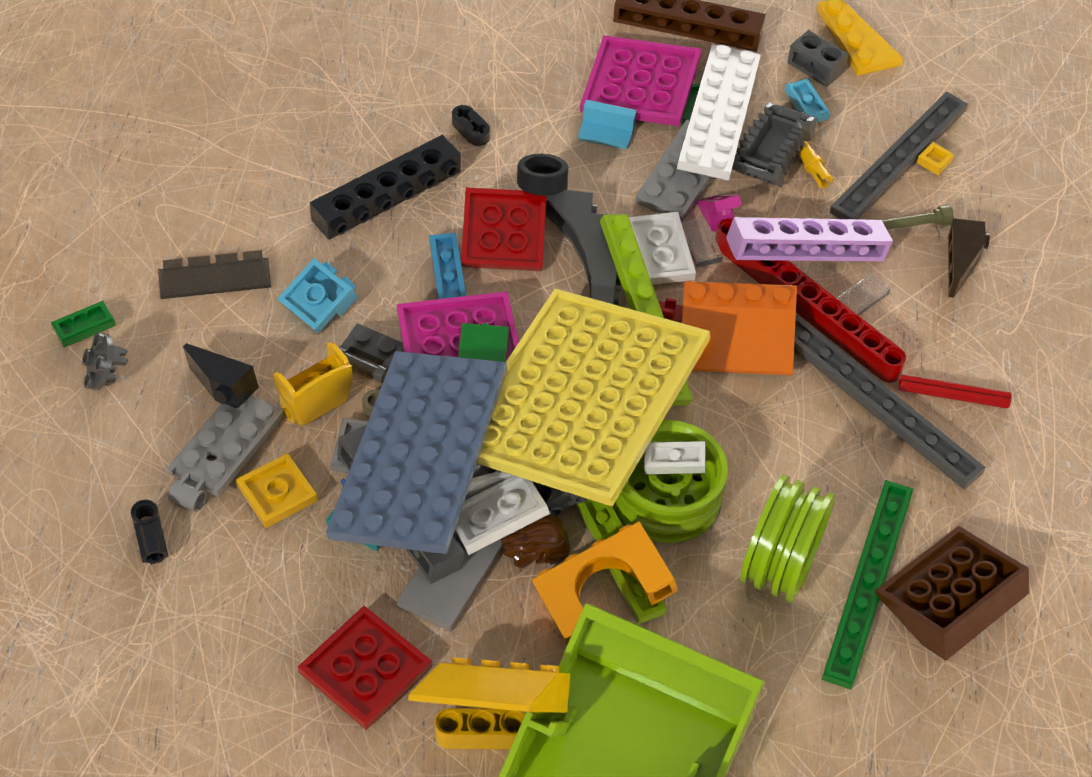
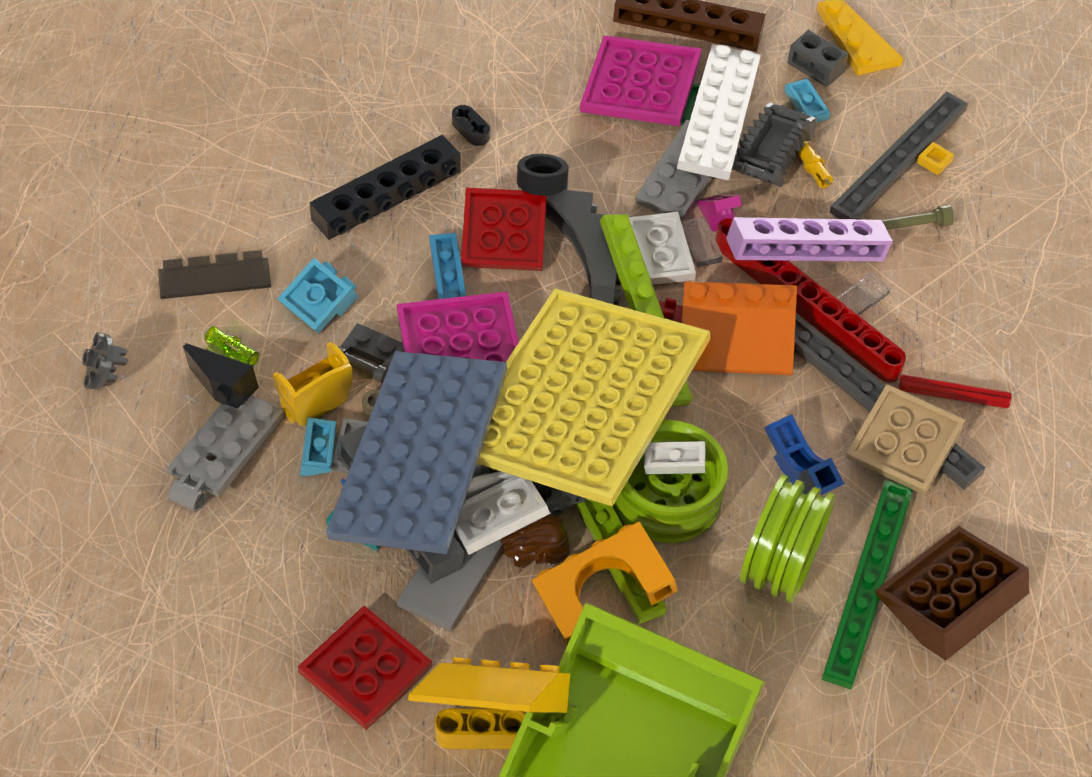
green plate [51,301,116,348] -> none
black piece [131,499,169,565] -> none
yellow plate [236,453,318,528] -> none
green piece [458,323,509,362] -> none
medium azure panel [578,100,636,149] -> none
dark brown slope [948,218,990,298] -> none
none -> clear neon green pin [205,326,259,366]
none -> medium azure slope [300,417,337,476]
none -> blue arch [764,414,845,495]
none -> tan plate [846,384,966,496]

